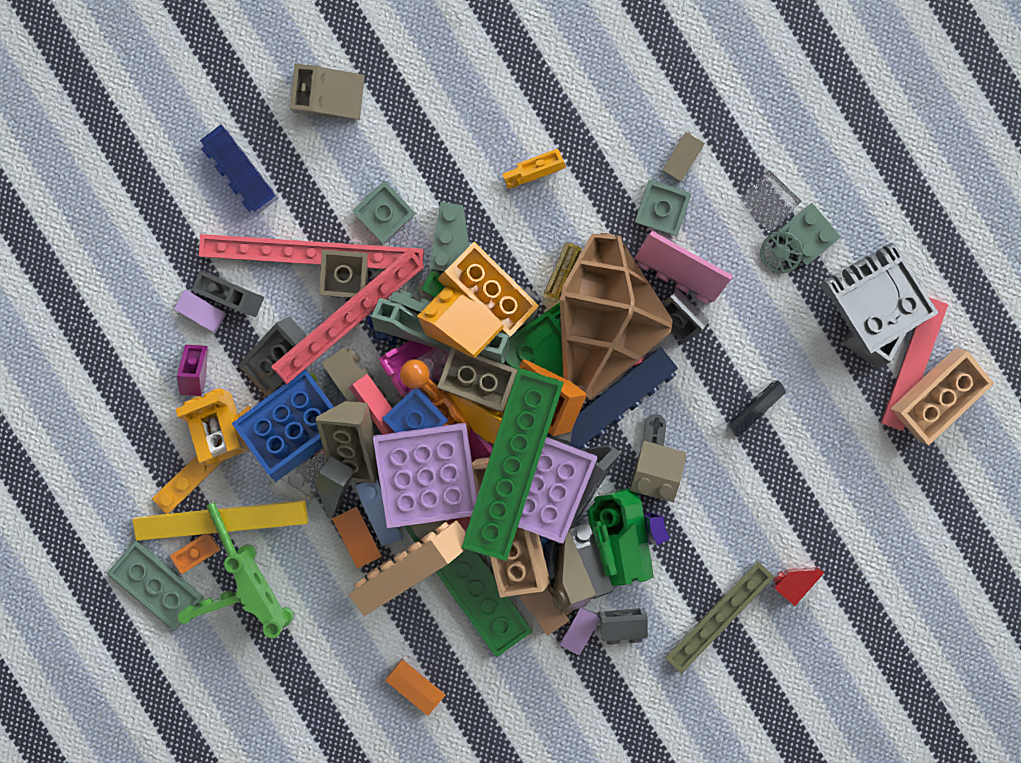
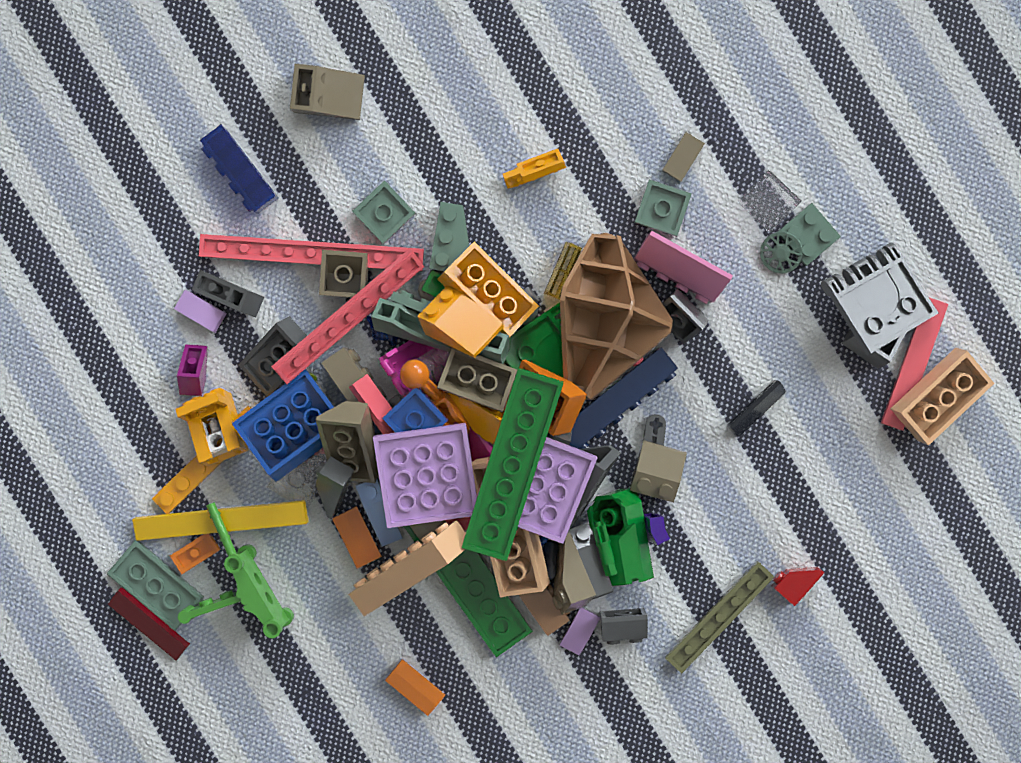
none -> dark red tile [108,587,190,661]

